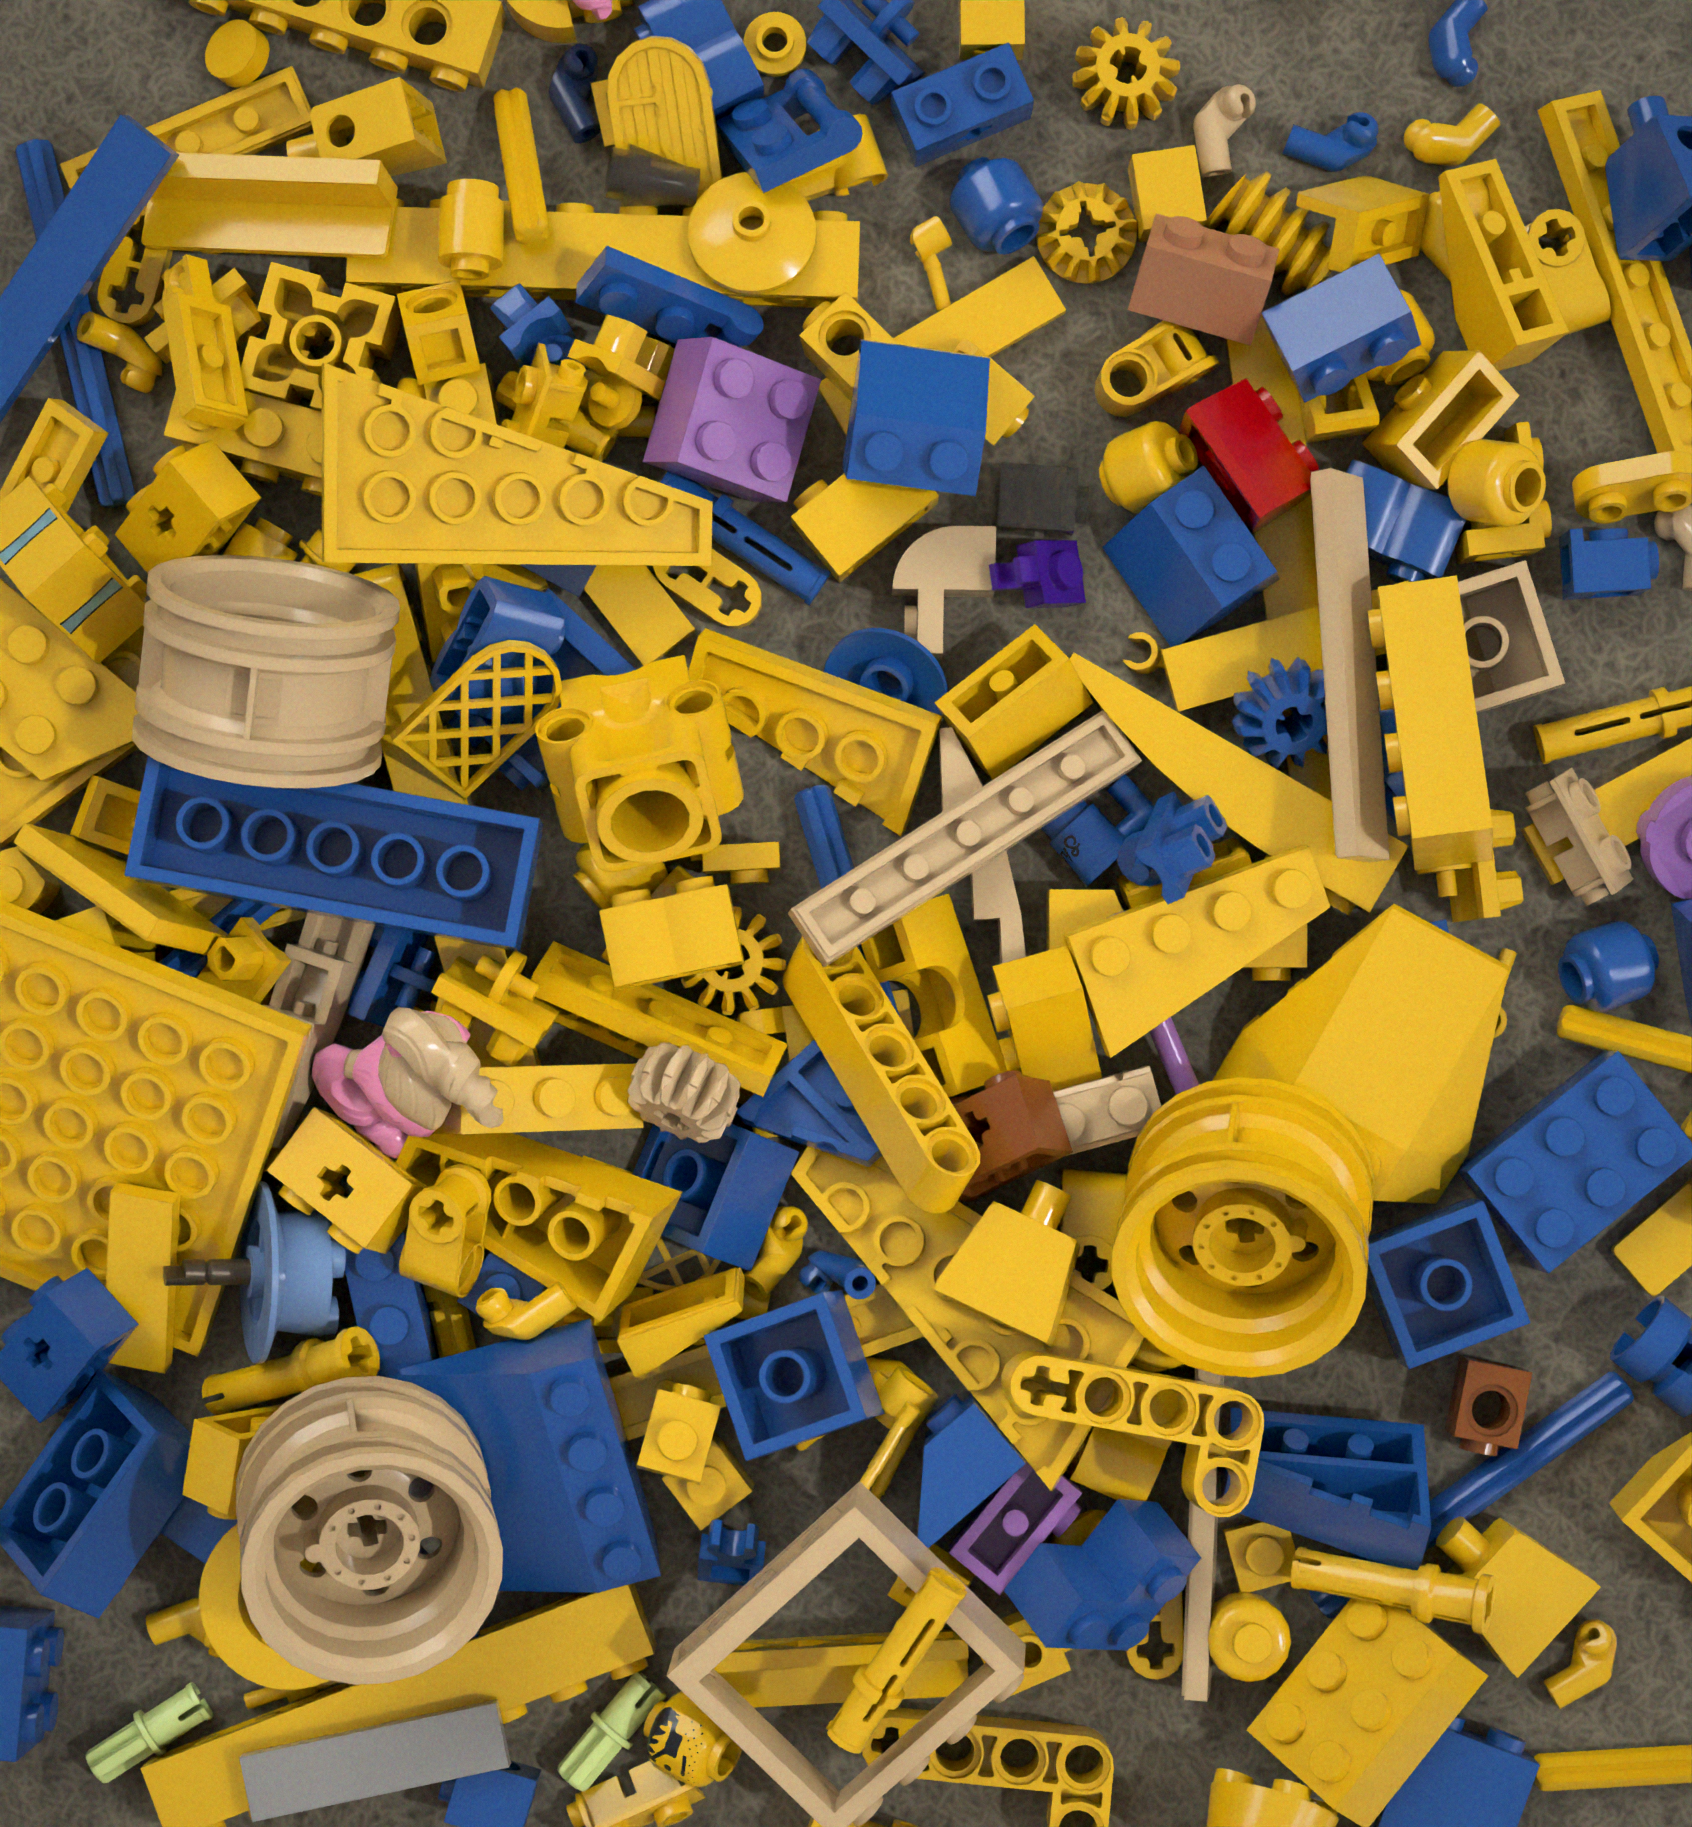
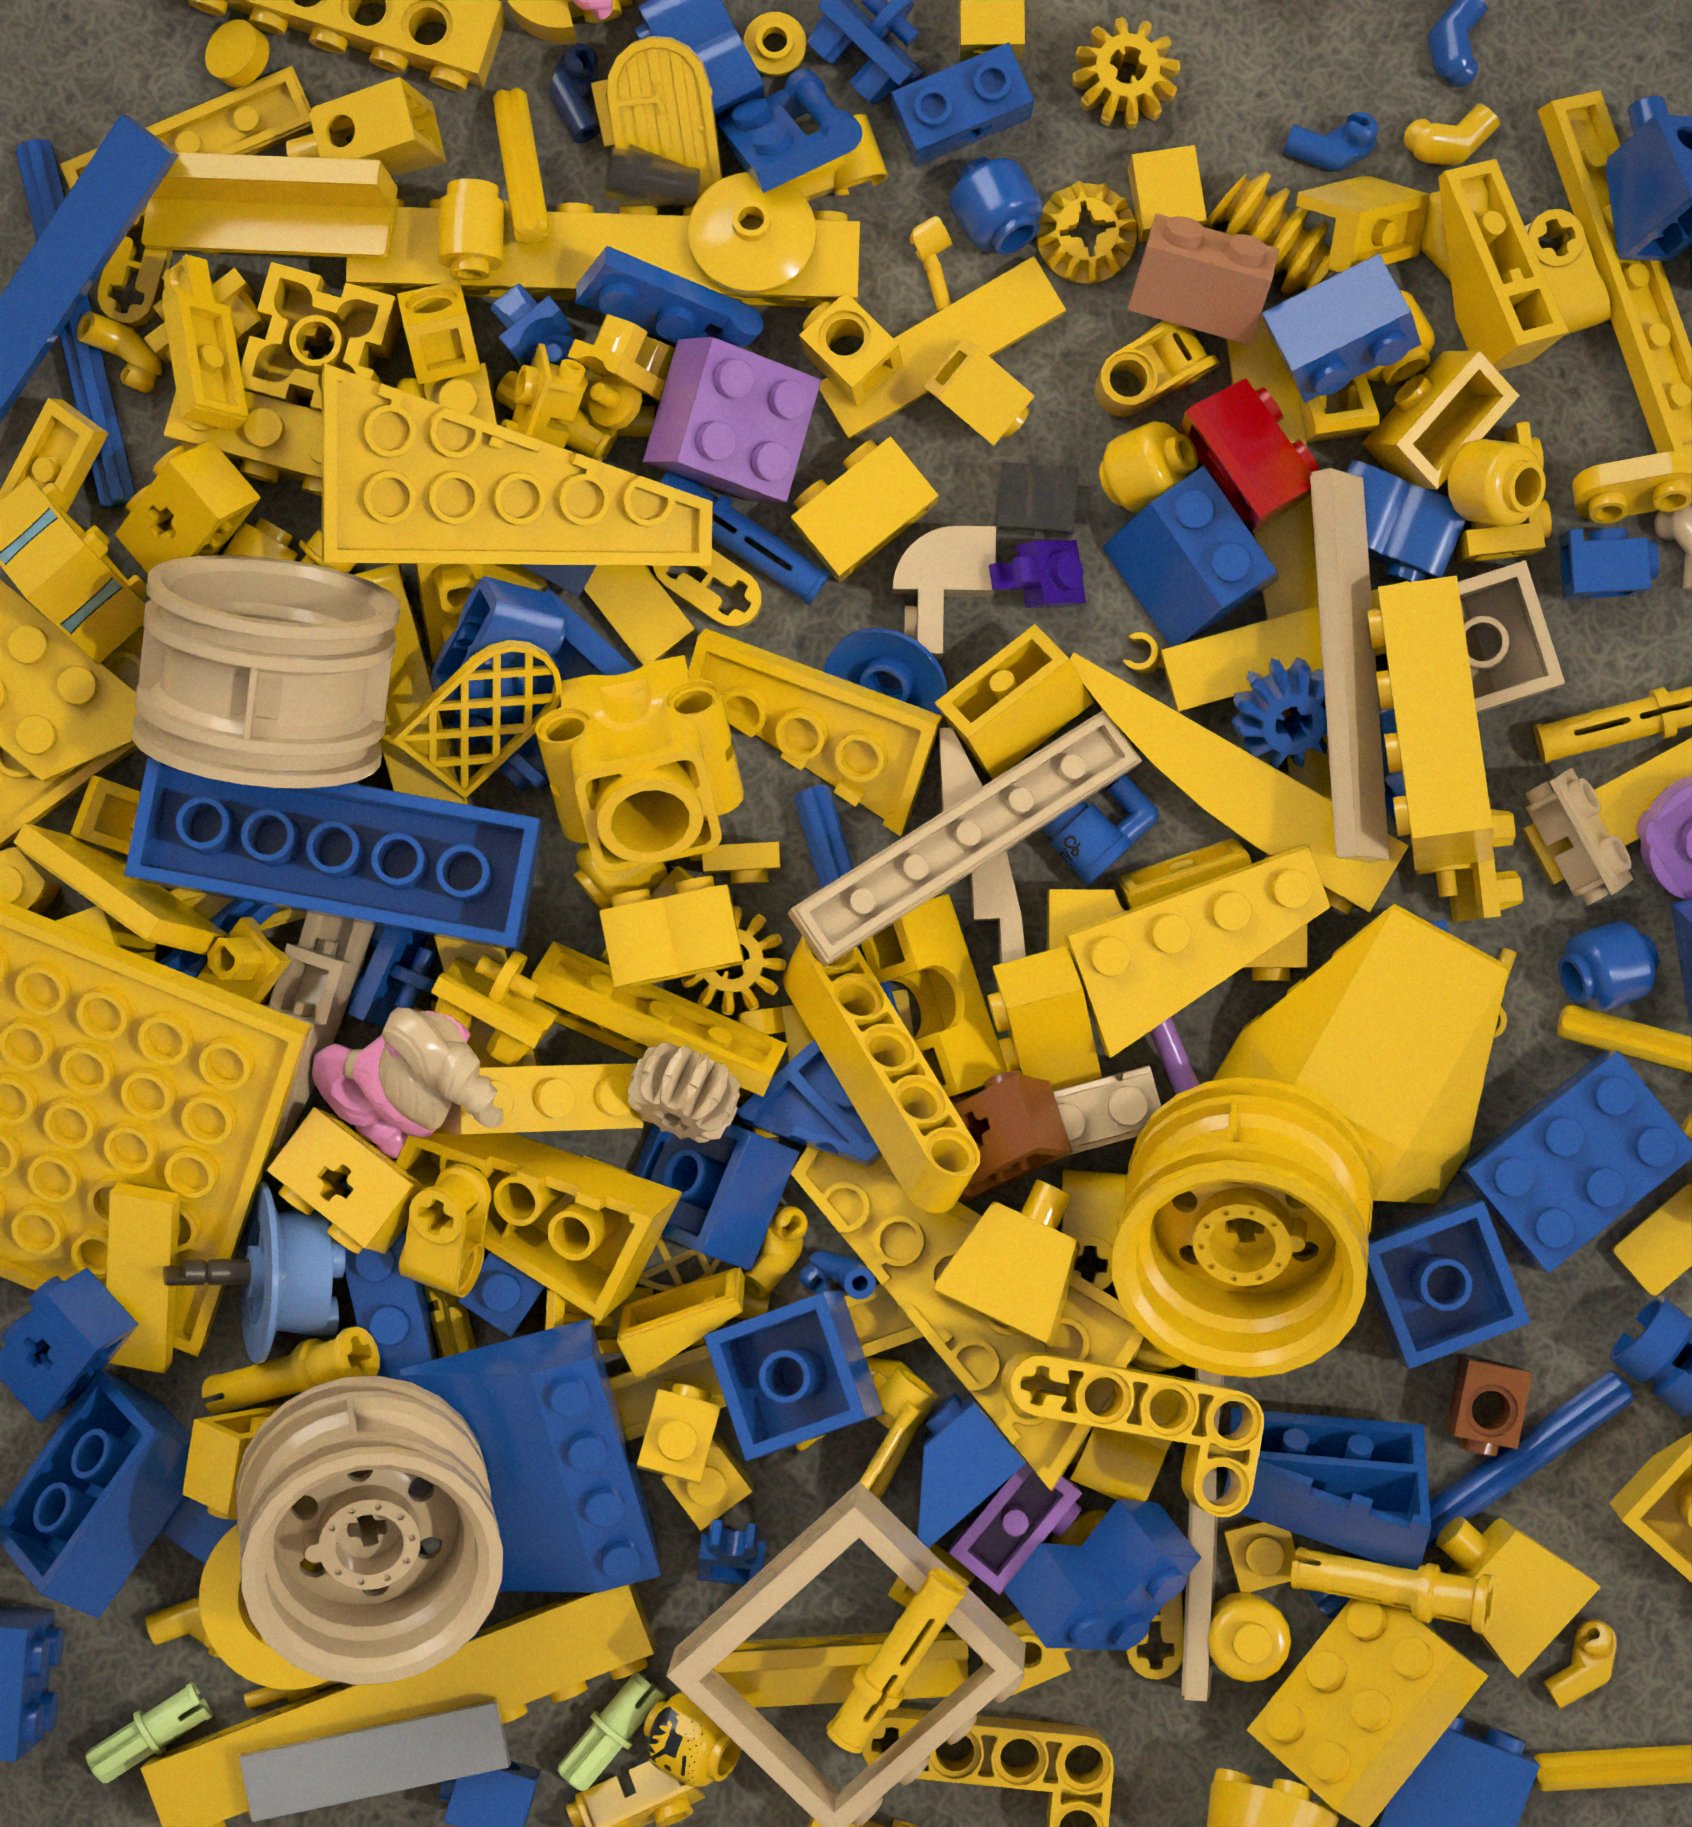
yellow arm [476,1281,576,1340] -> none
blue slope [842,339,990,496] -> none
blue hips [1118,792,1227,904] -> none
tan arm [1193,84,1256,178] -> none

